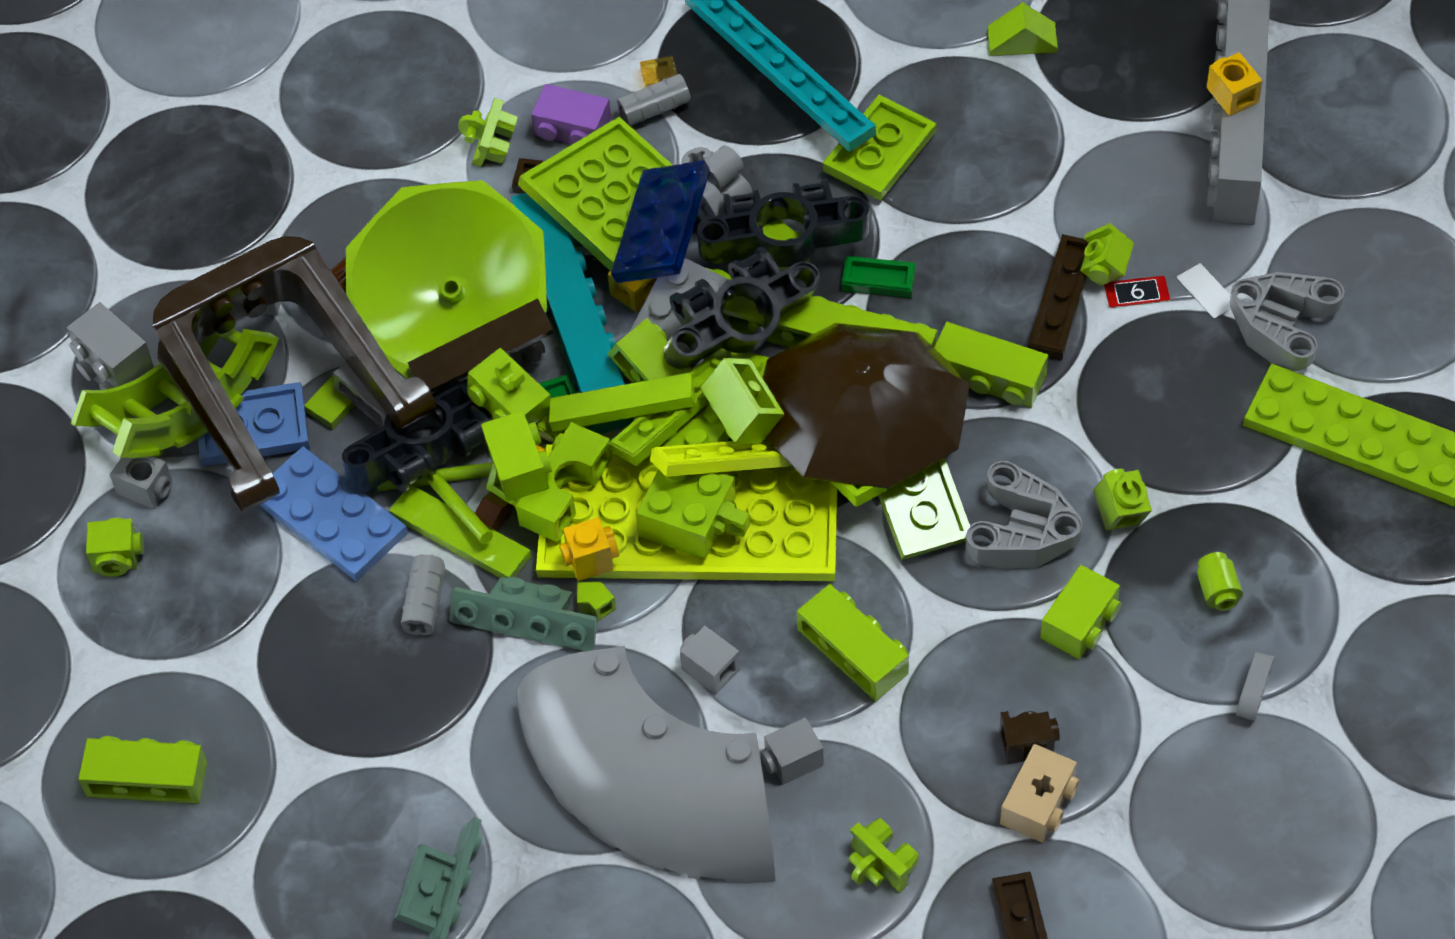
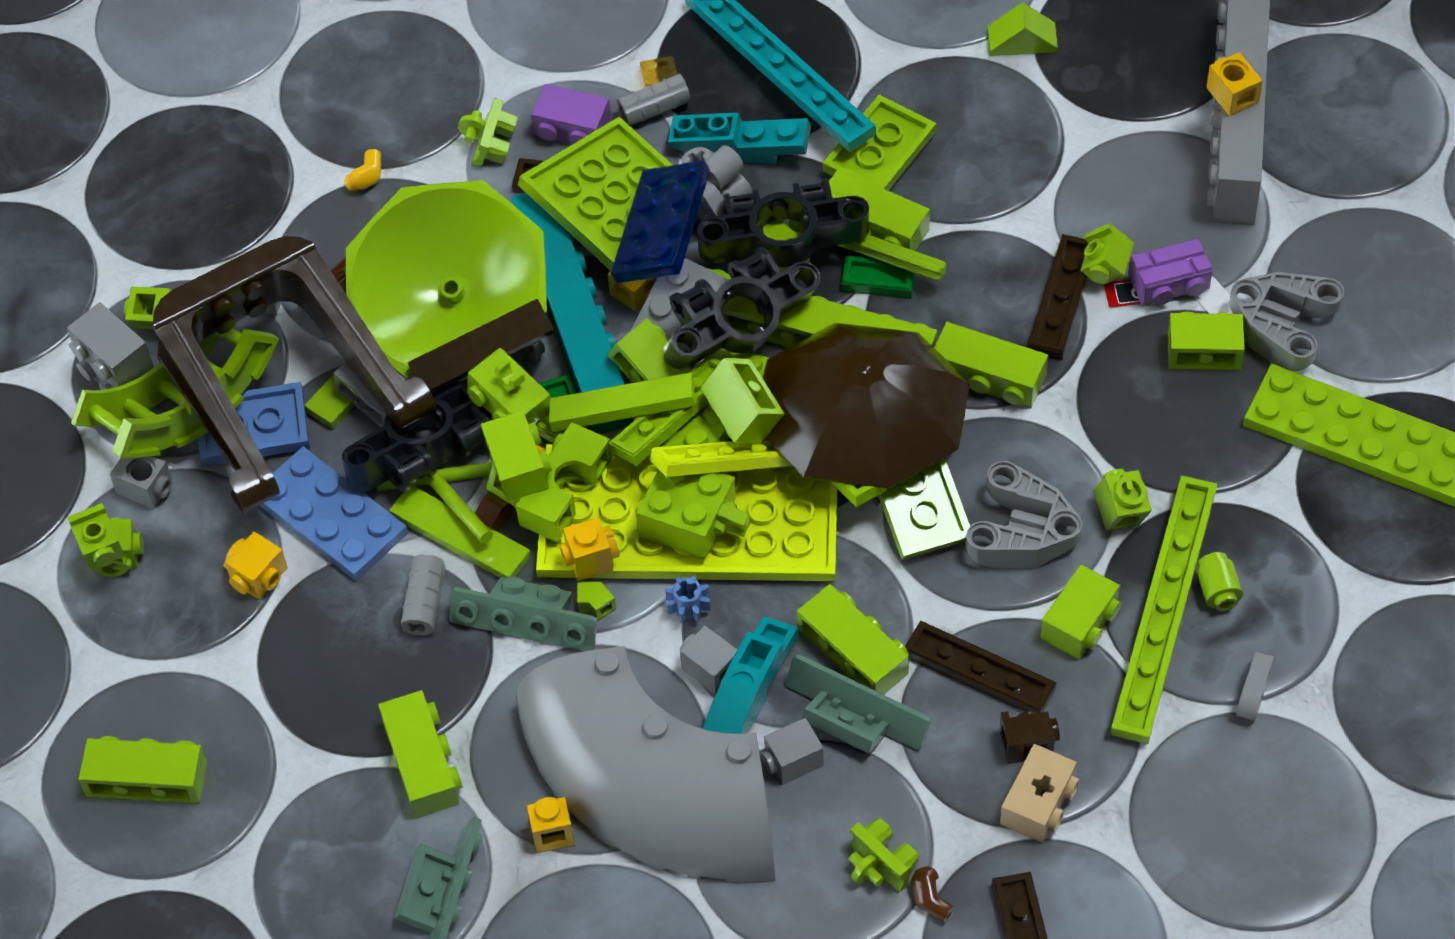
none -> lime brick [67,503,124,571]
none -> lime brick [124,286,172,330]
none -> yellow brick [223,531,288,600]
none -> yellow arm [344,149,381,192]
none -> lime brick [378,690,463,819]
none -> yellow brick [527,797,575,853]
none -> medium blue gear [665,575,711,623]
none -> teal slope [668,113,811,164]
none -> teal slope [703,616,798,734]
none -> sand green bracket [786,654,931,753]
none -> lime axle [788,219,947,281]
none -> lime brick [829,169,930,251]
none -> dark brown tile [905,620,1057,713]
none -> reddish brown arm [911,866,955,923]
none -> lime plate [1111,475,1217,744]
none -> medium lavender brick [1128,239,1213,306]
none -> lime brick [1167,311,1244,370]

